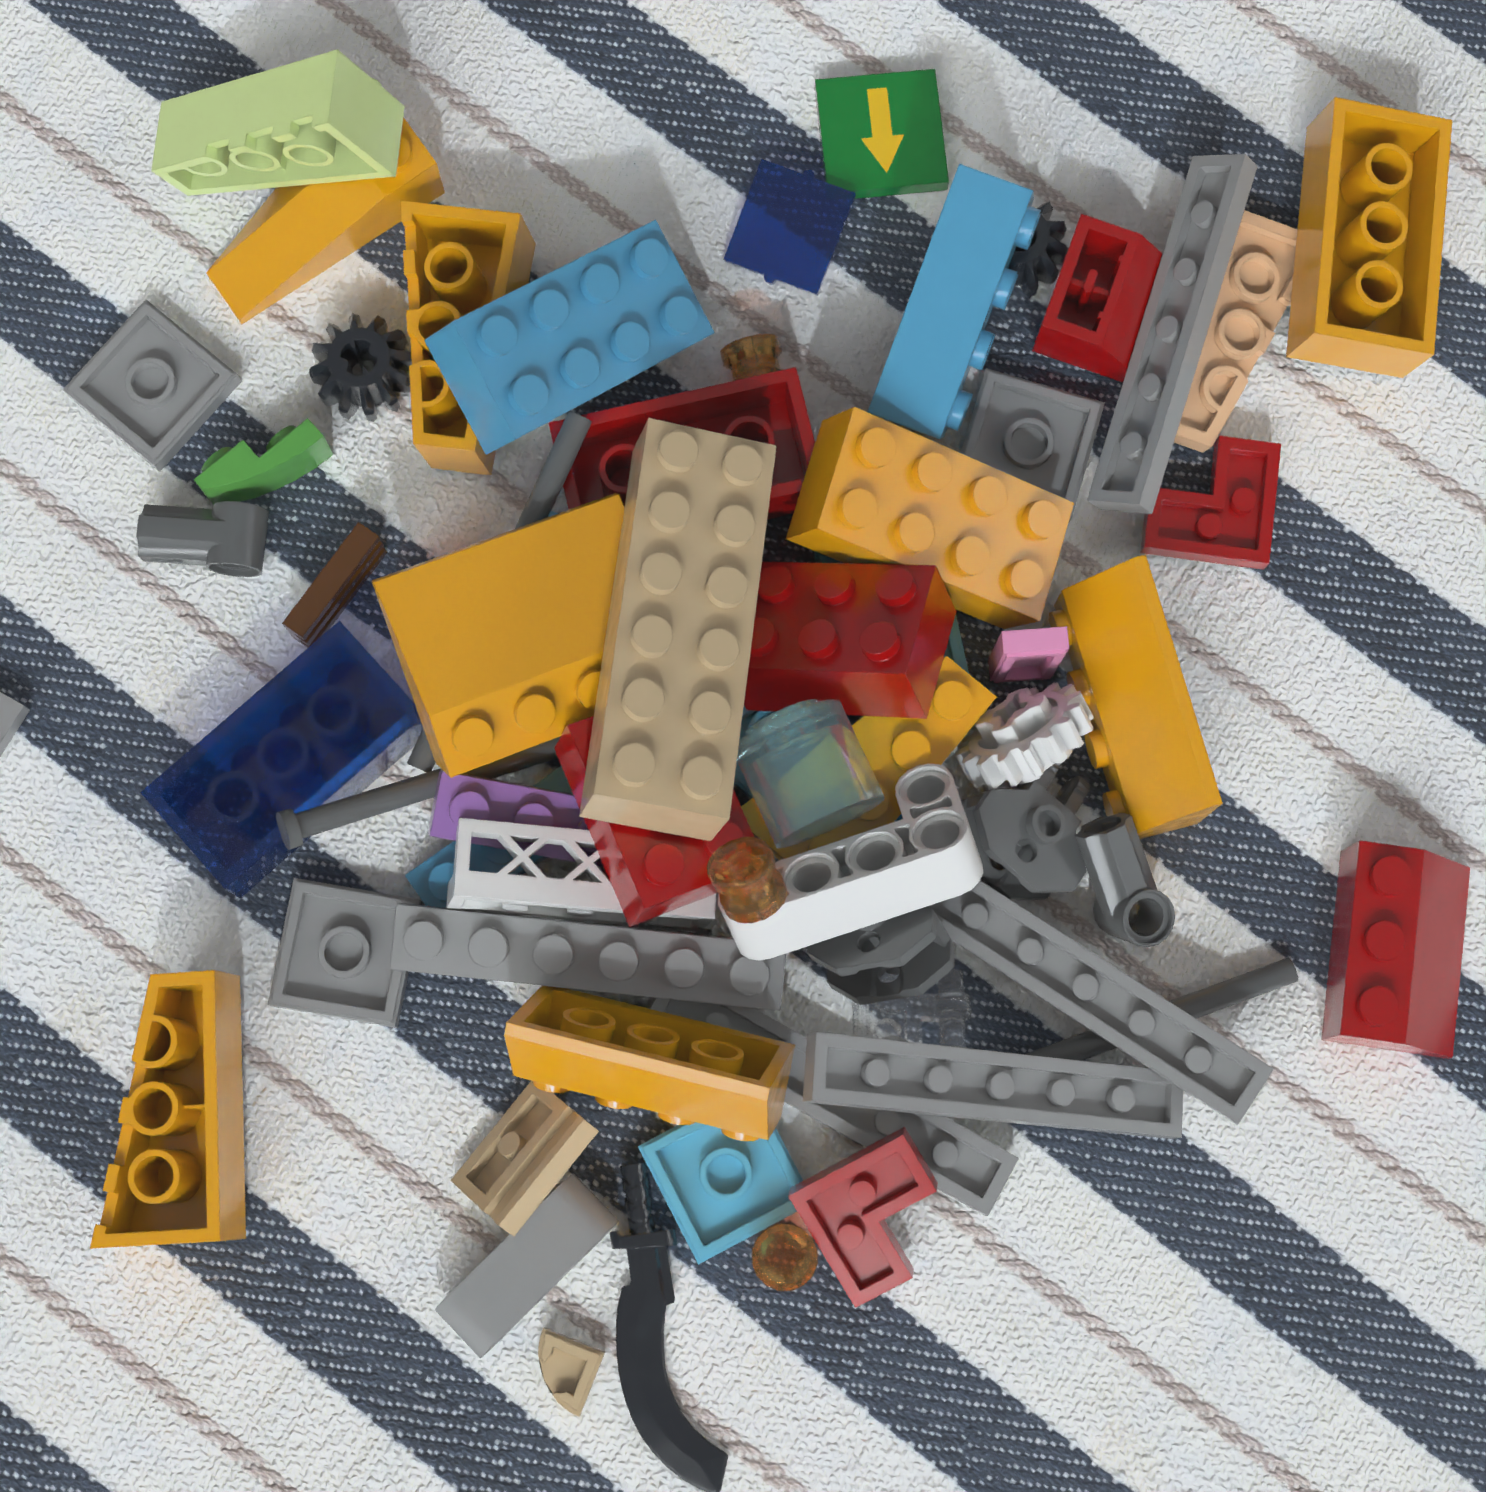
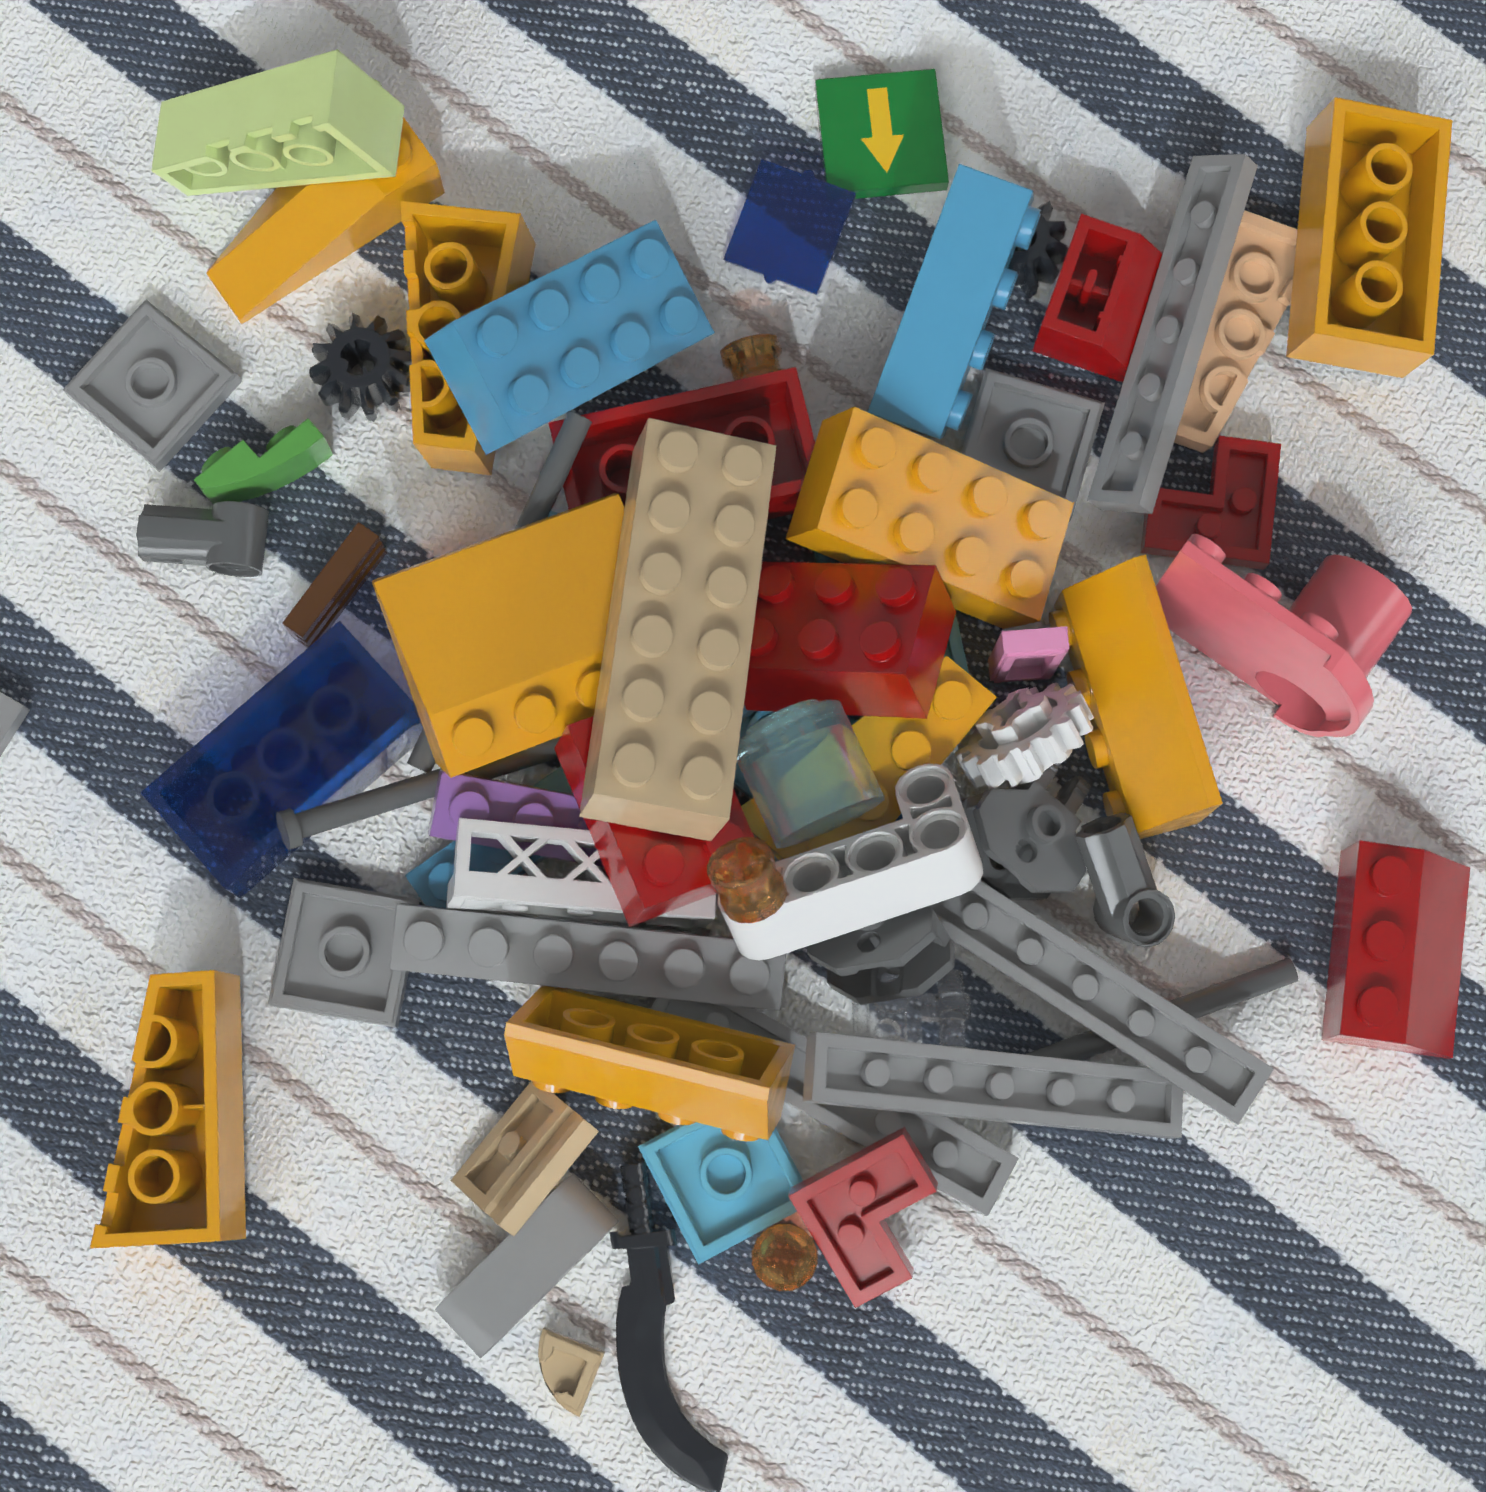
none -> coral piece [1156,534,1413,737]

